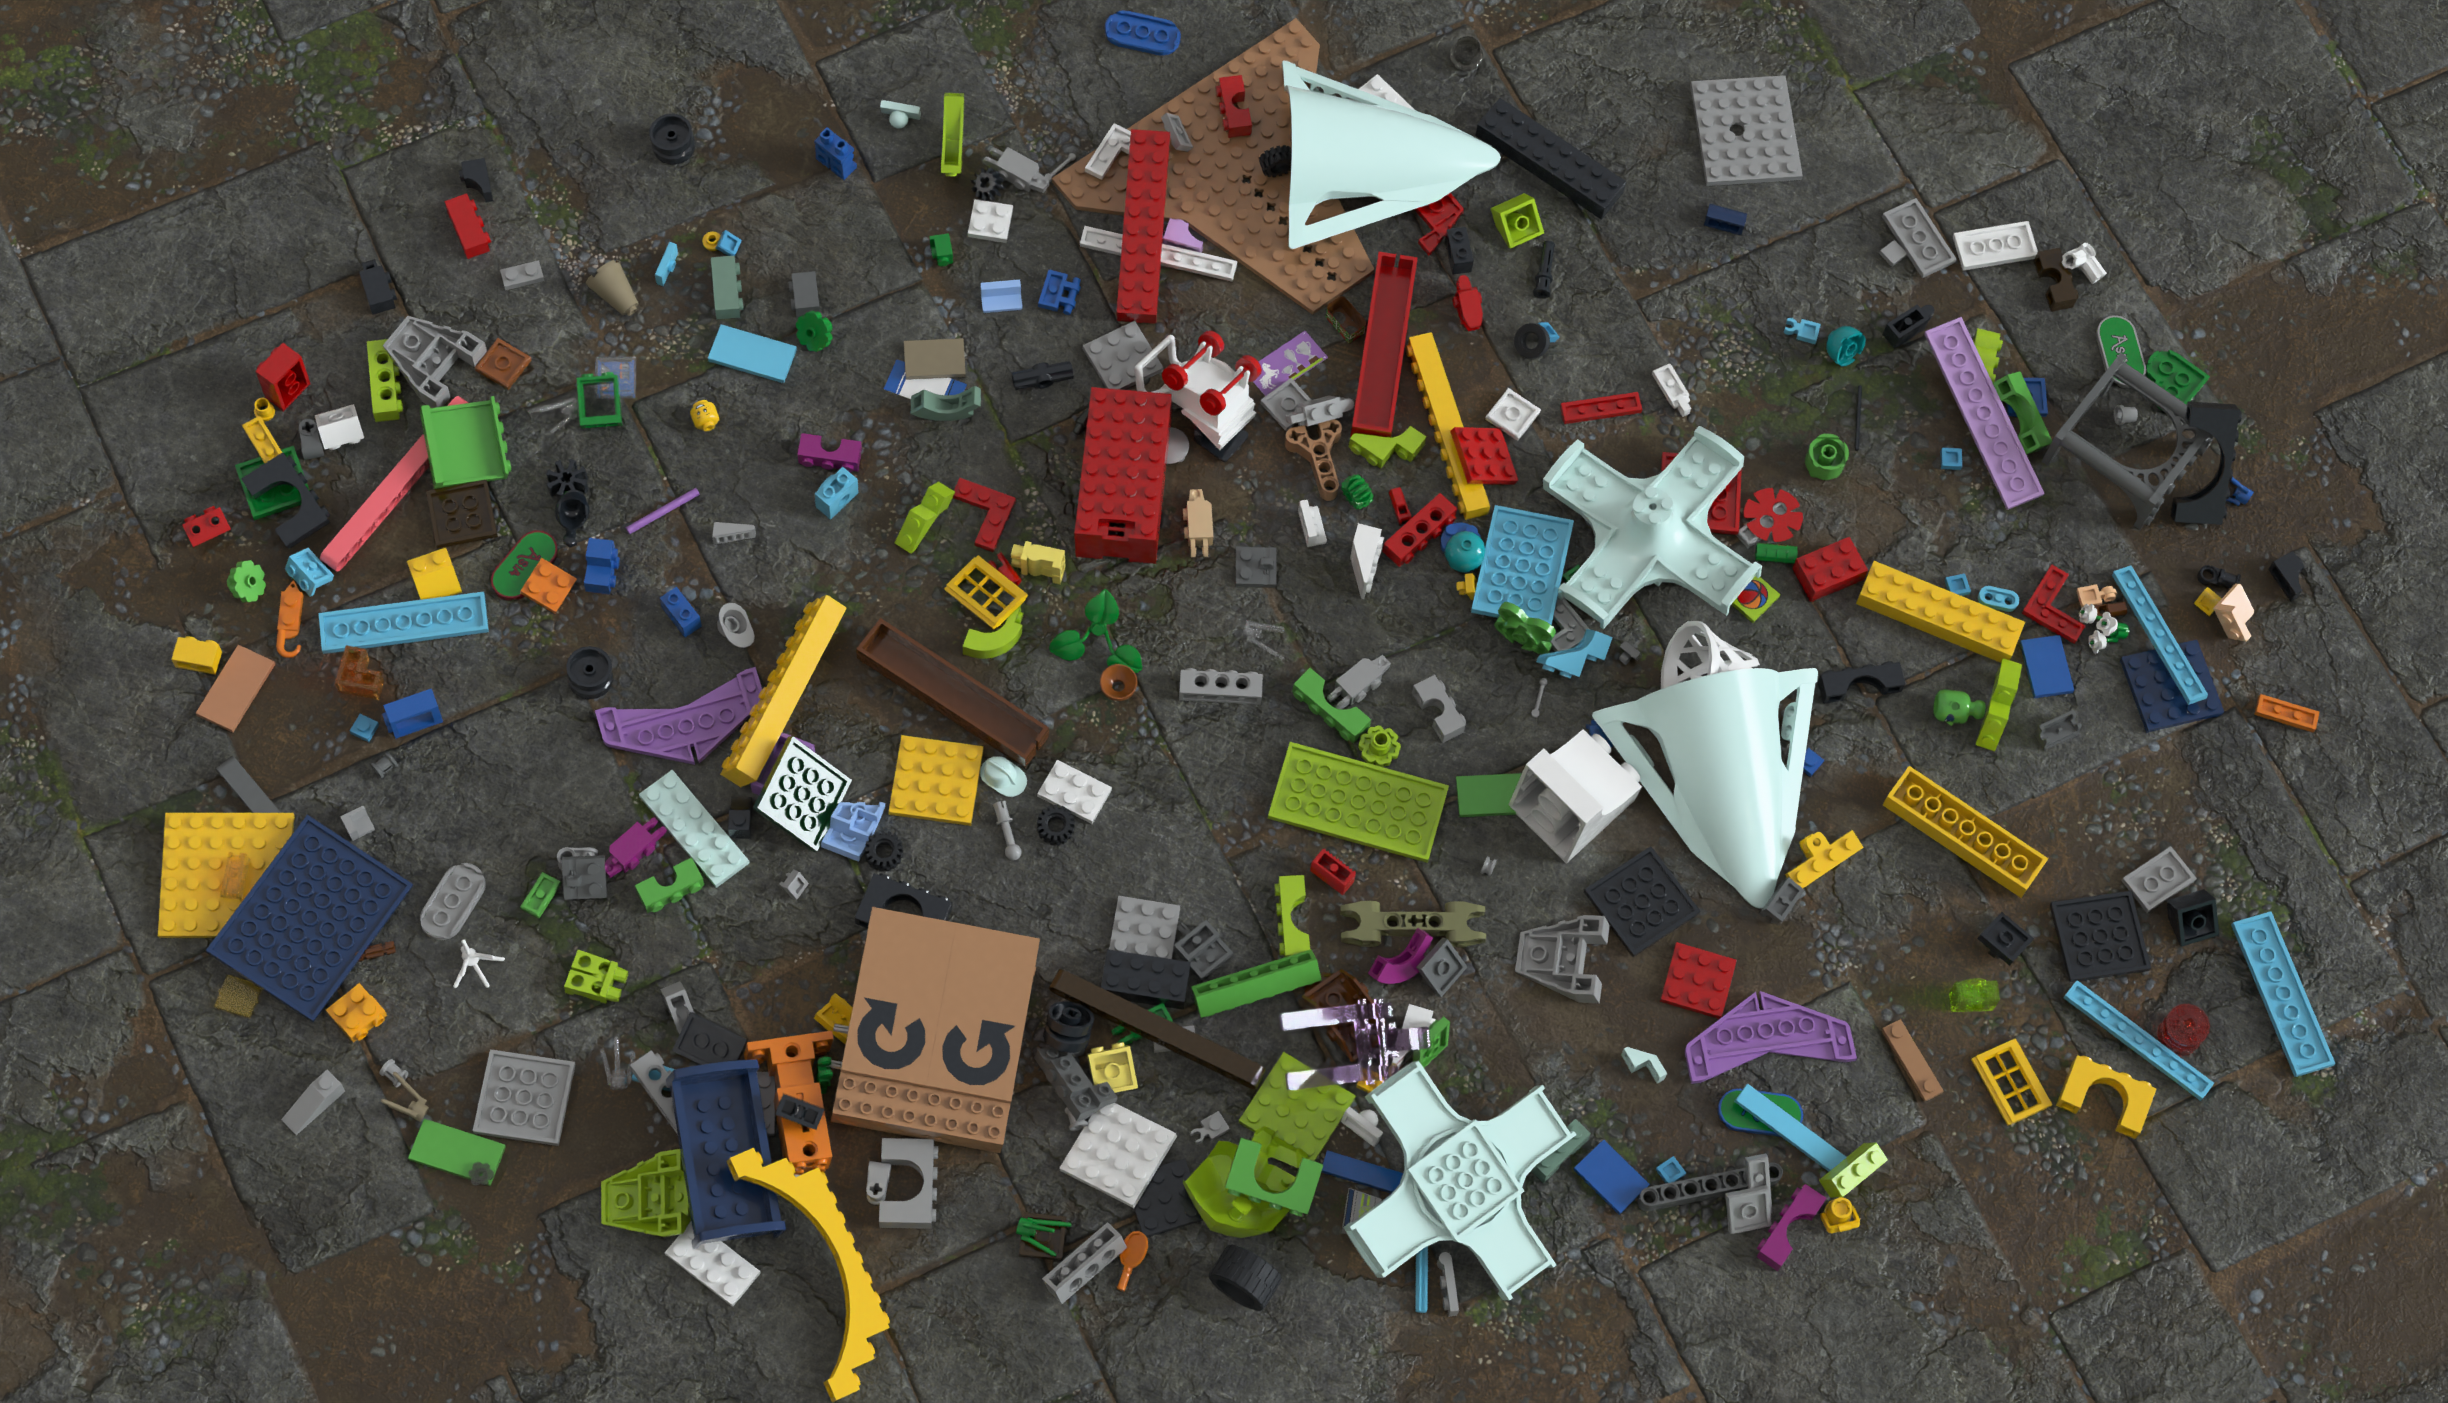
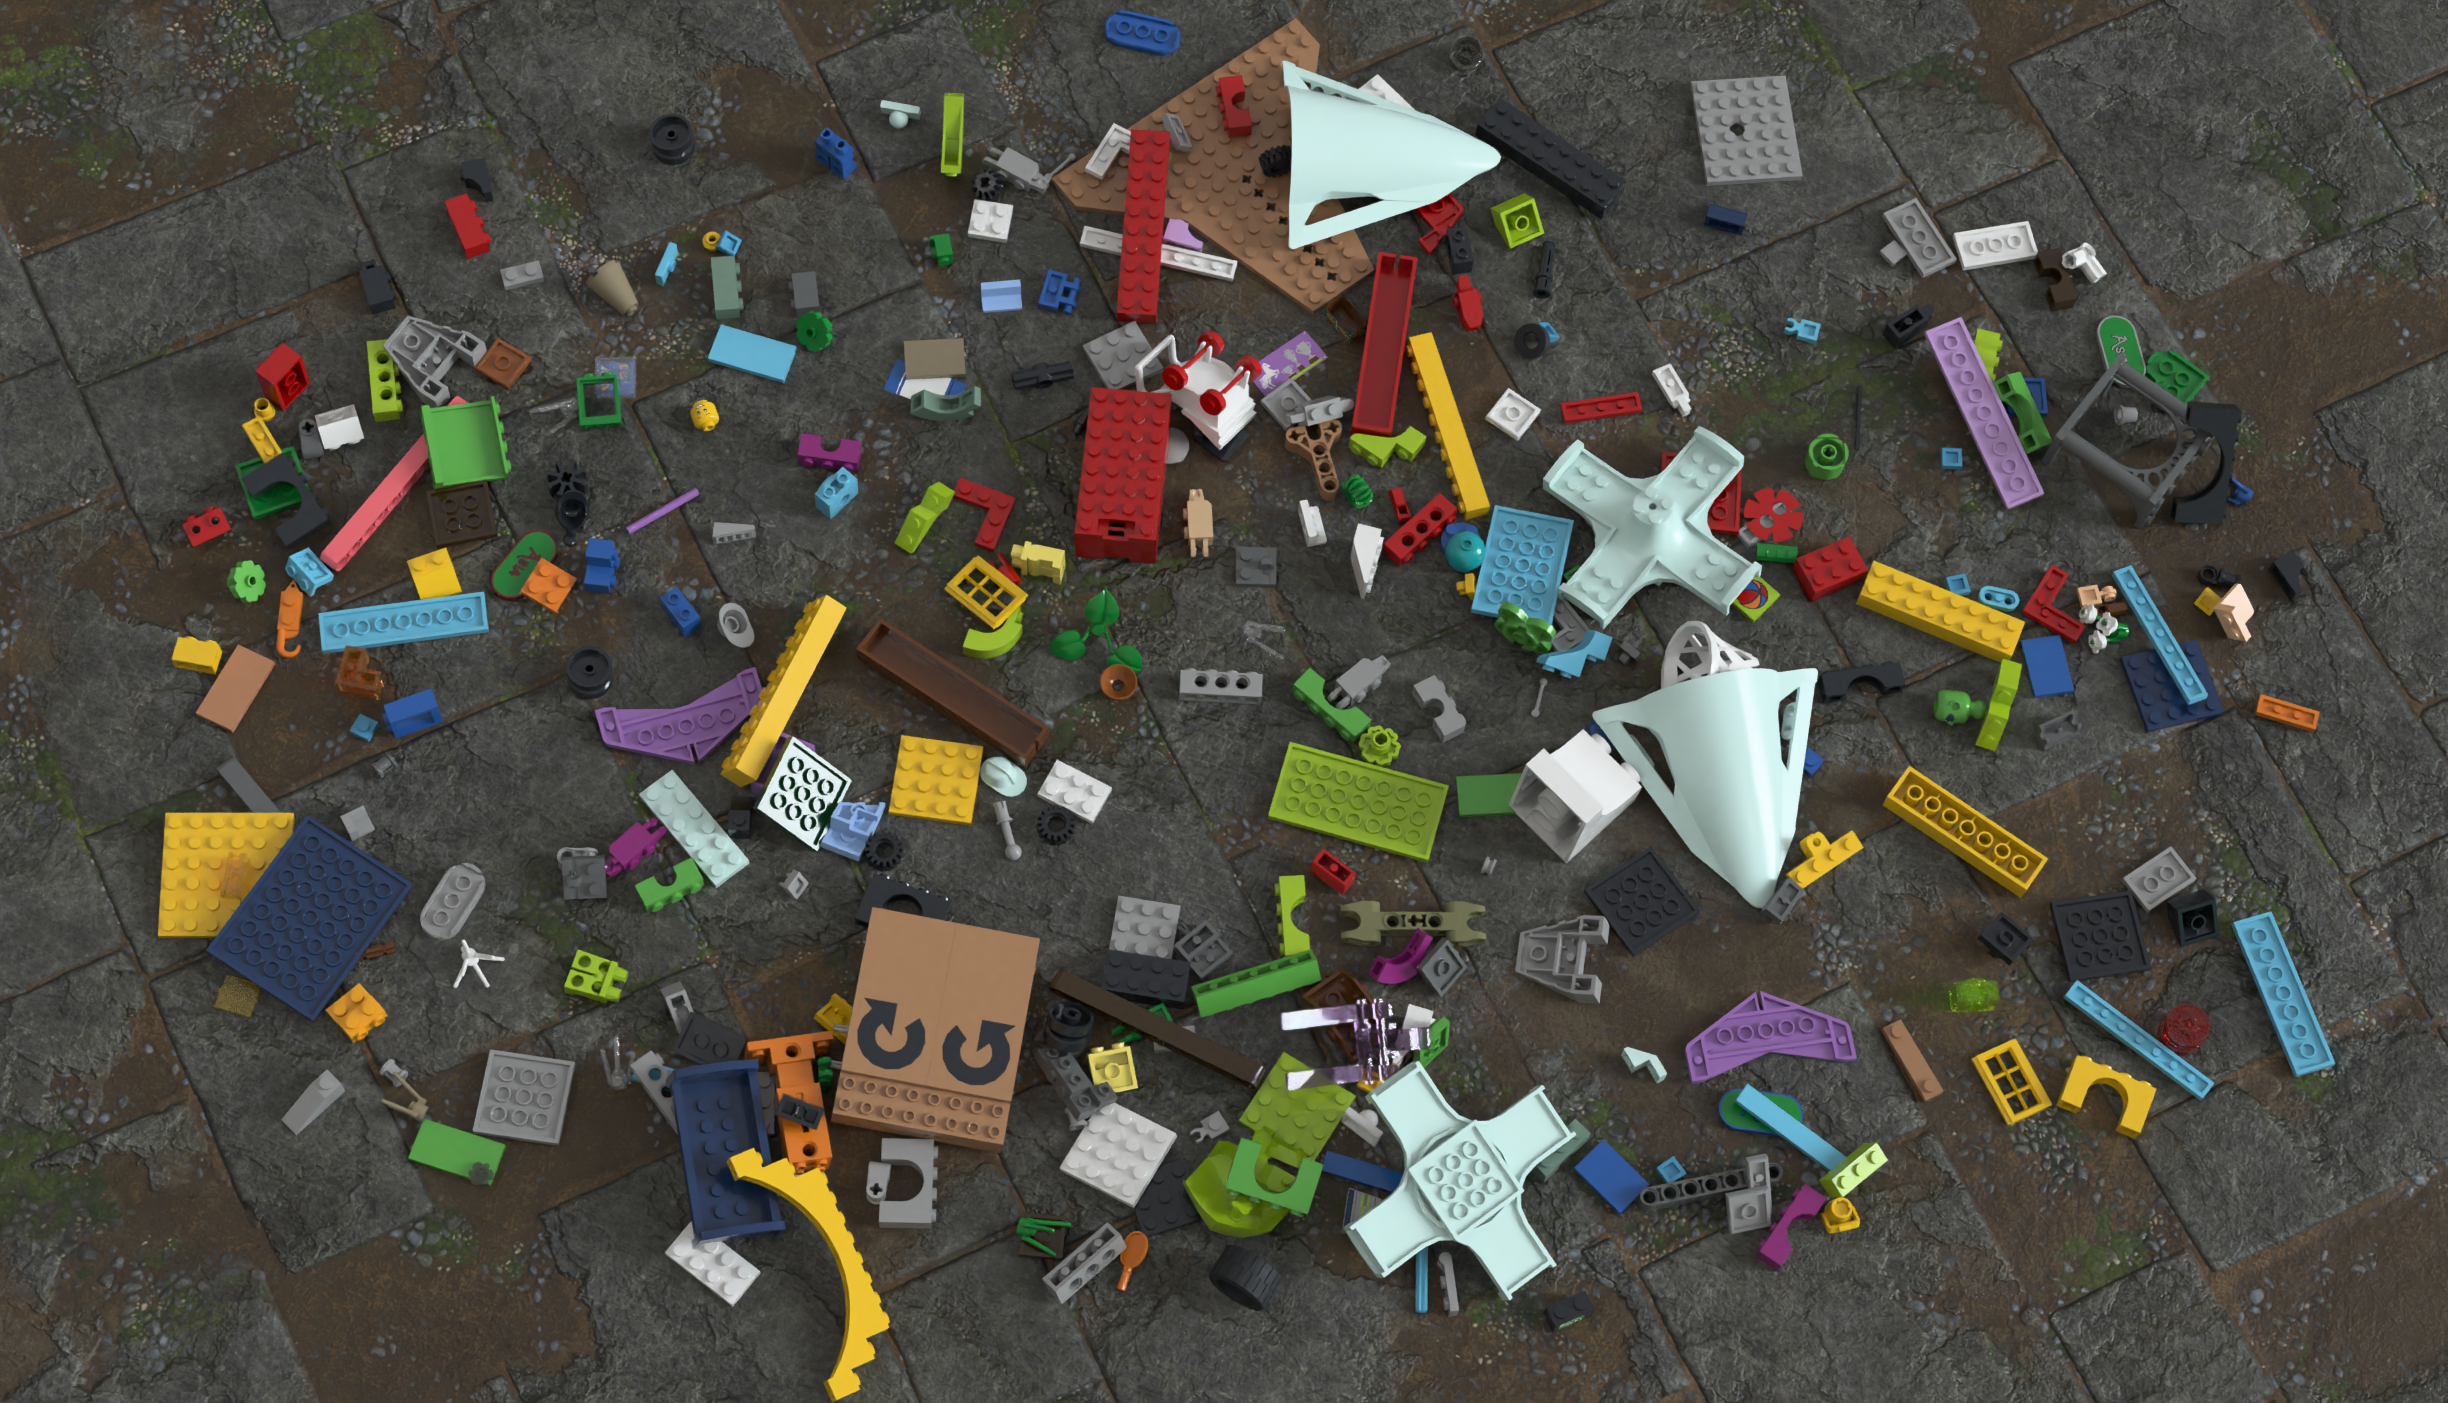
bright green plate [520,872,561,919] -> none
lime wedge [601,1149,691,1237] -> none
red plate [1450,427,1519,485] -> none
red plate [1660,942,1737,1019] -> none
teal cylinder [1826,326,1866,366] -> none
none -> black brick [1543,1291,1595,1333]

